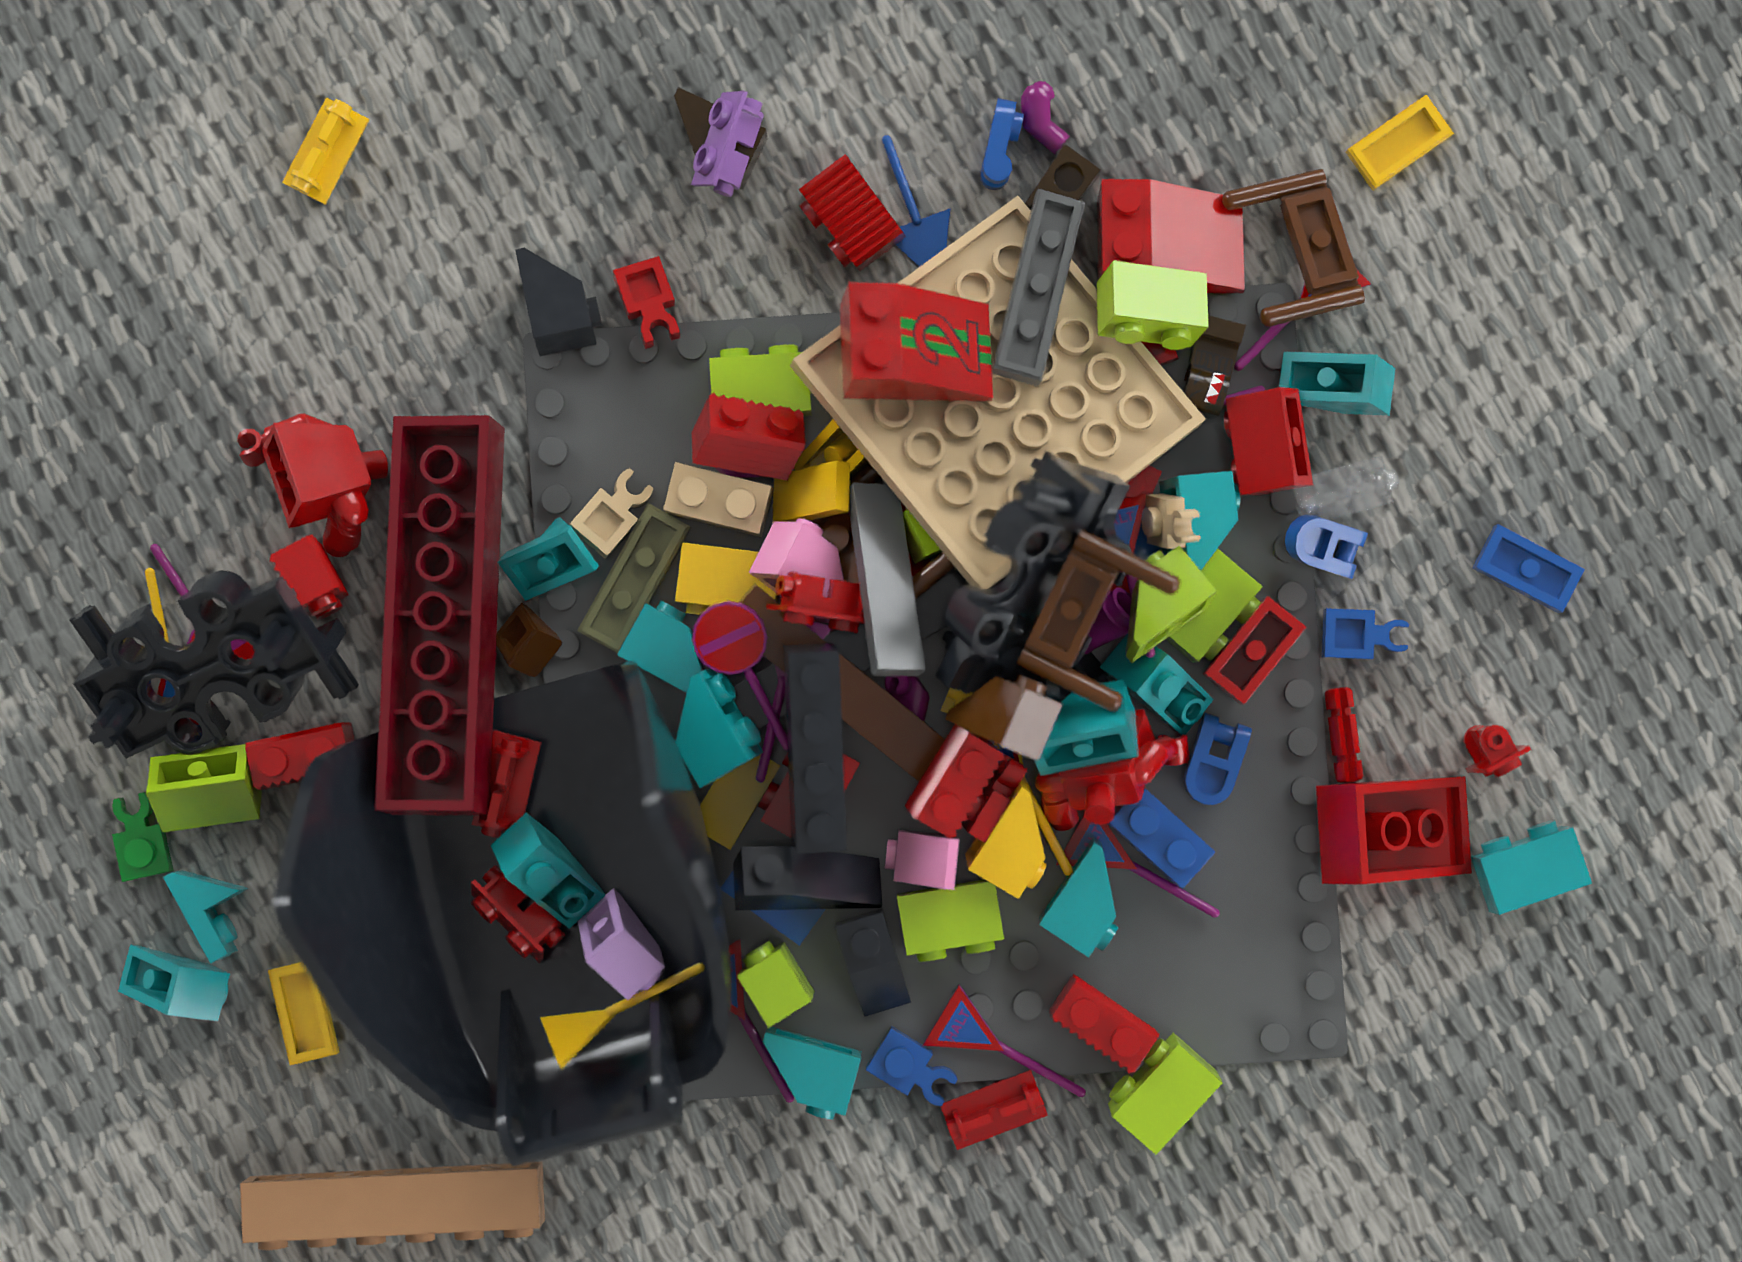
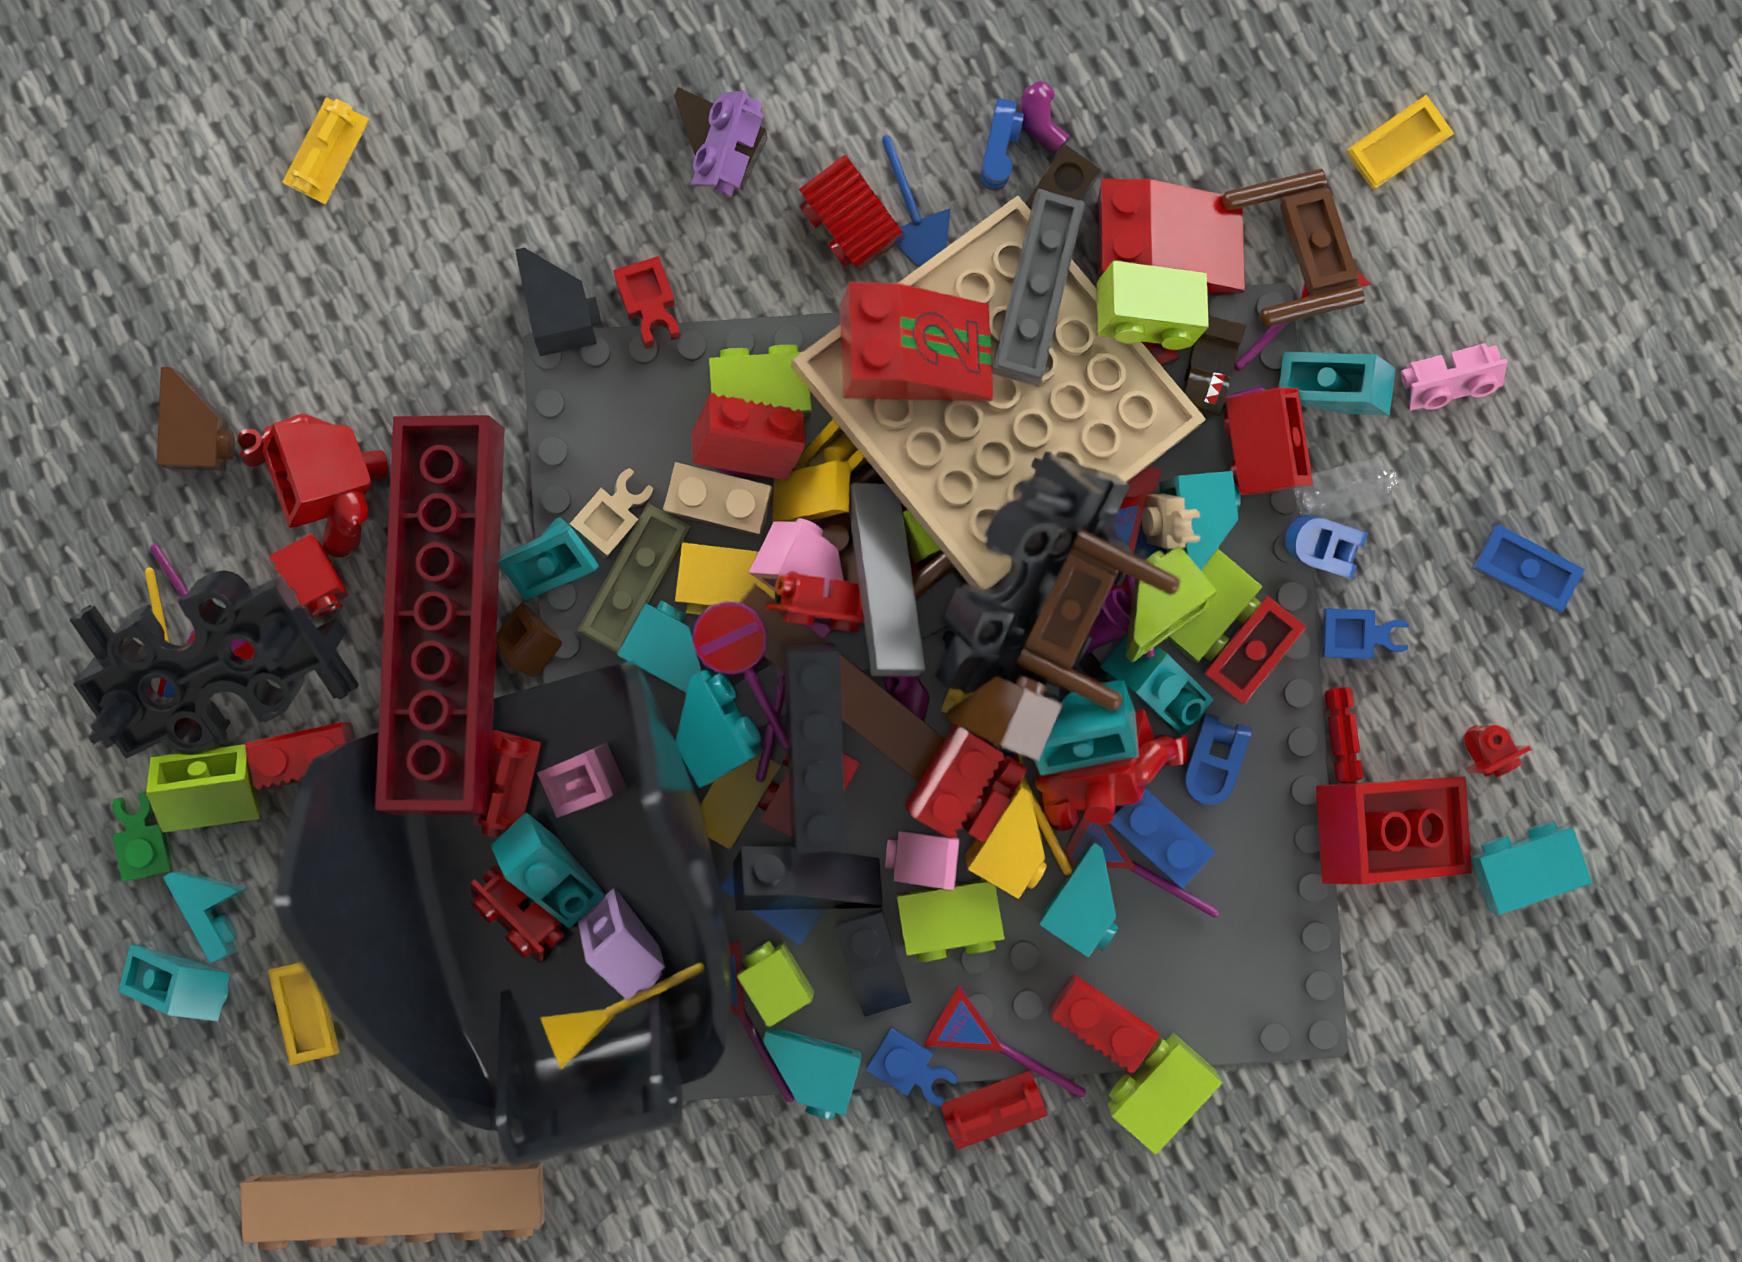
none -> reddish brown slope [156,367,235,471]
none -> bright pink slope [537,743,627,818]
none -> bright pink hinge [1401,343,1508,411]

